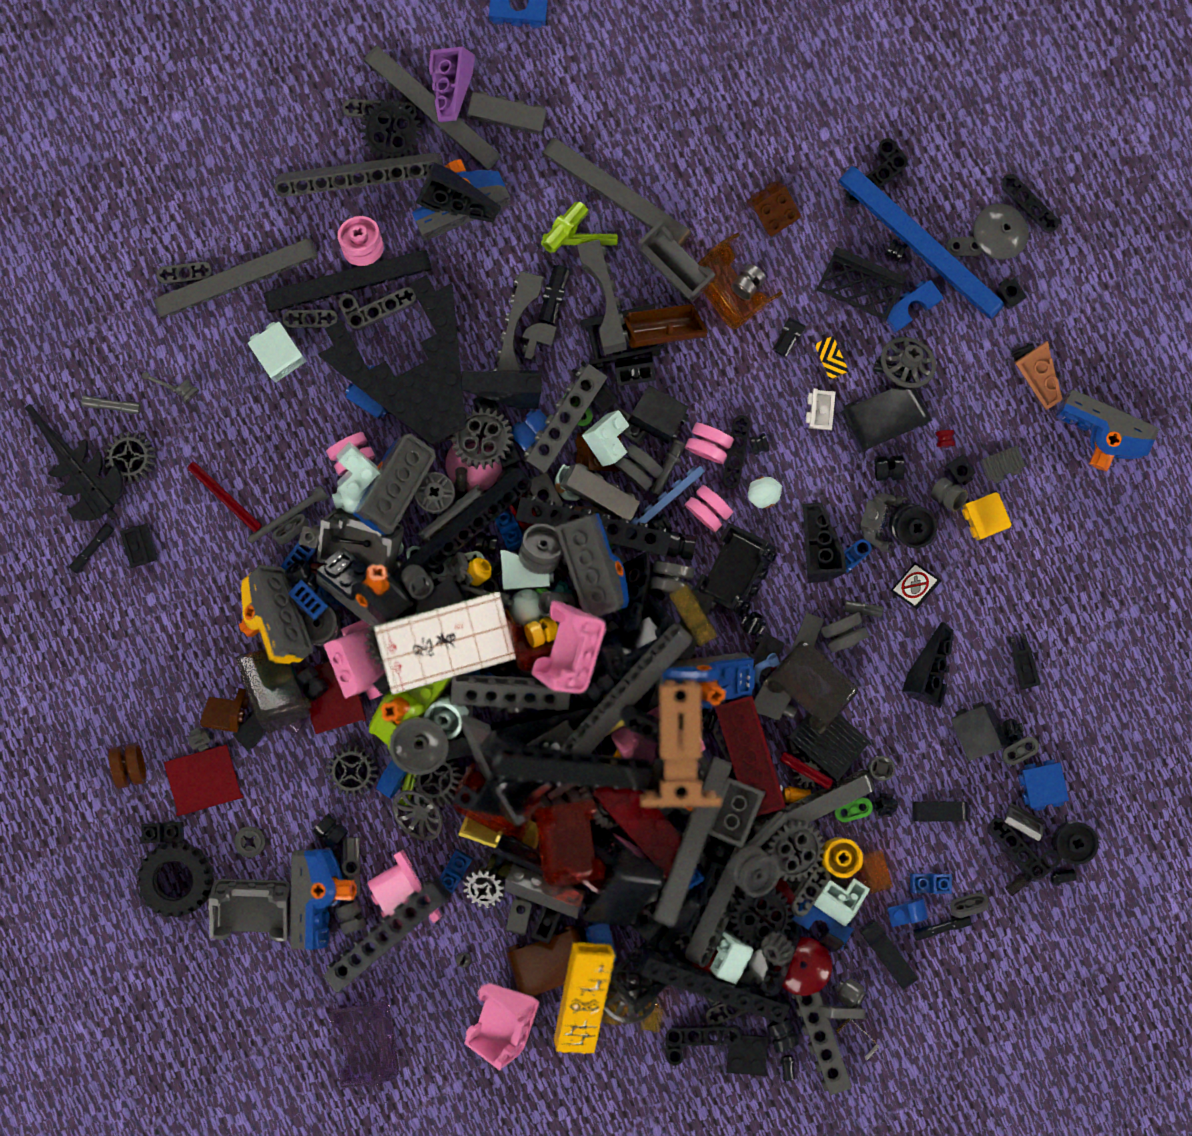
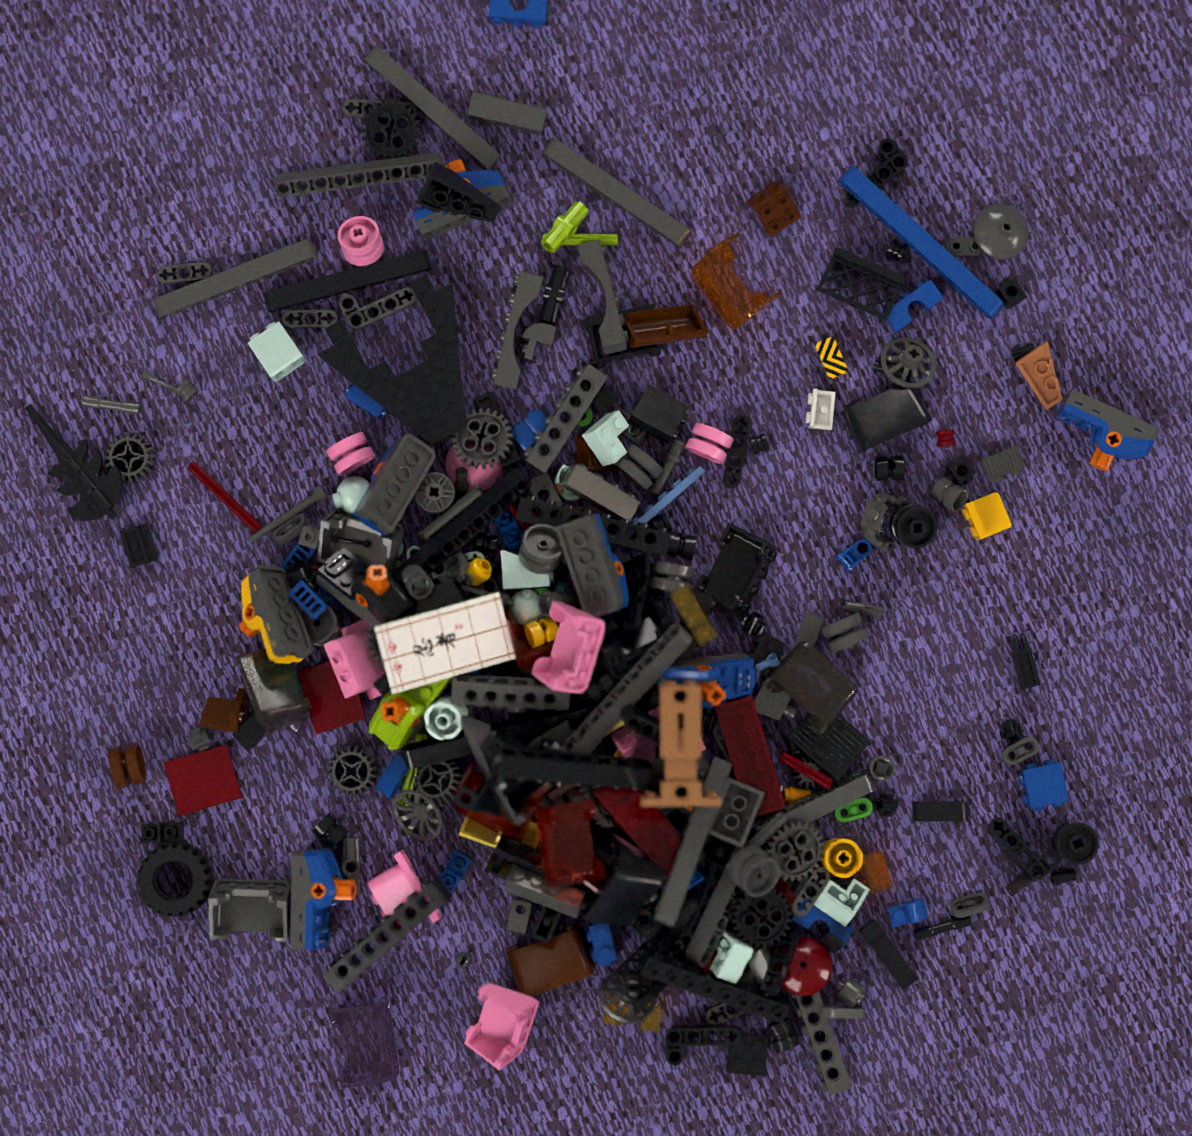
black piece [68,523,115,574] -> none
dark grey gear [234,826,265,857] -> none
black wheel [293,666,330,702] -> none
dark grey wheel [335,900,367,935] -> none
light aqua brick [336,442,380,500] -> none
dark grey dish [389,718,448,775] -> none
medium lavender wedge [429,46,475,122] -> none
black wedge [461,370,542,409] -> none
dark grey gear [463,866,505,908] -> none
yellow brick [554,943,614,1054] -> none
black brick [615,356,656,386] -> none
dark grey windscreen [638,220,716,304] -> none
bright pink wheel [685,485,733,532] -> none
flat silver wheel [731,264,766,301] -> none
light aqua hair [748,476,782,509] -> none
dark grey gear [760,932,795,966] -> none
black piece [772,317,806,358] -> none
black pin [780,1055,796,1081] -> none
black wedge [803,503,846,583] -> none
sticker [837,1019,880,1060] -> none
piece [890,562,941,610] -> none
black wedge [902,622,954,708] -> none
blue slope [910,873,952,894] -> none
black brick [951,701,1009,761] -> none
black beam [1001,174,1059,233] -> none
dark grey plate [1005,803,1045,841] -> none

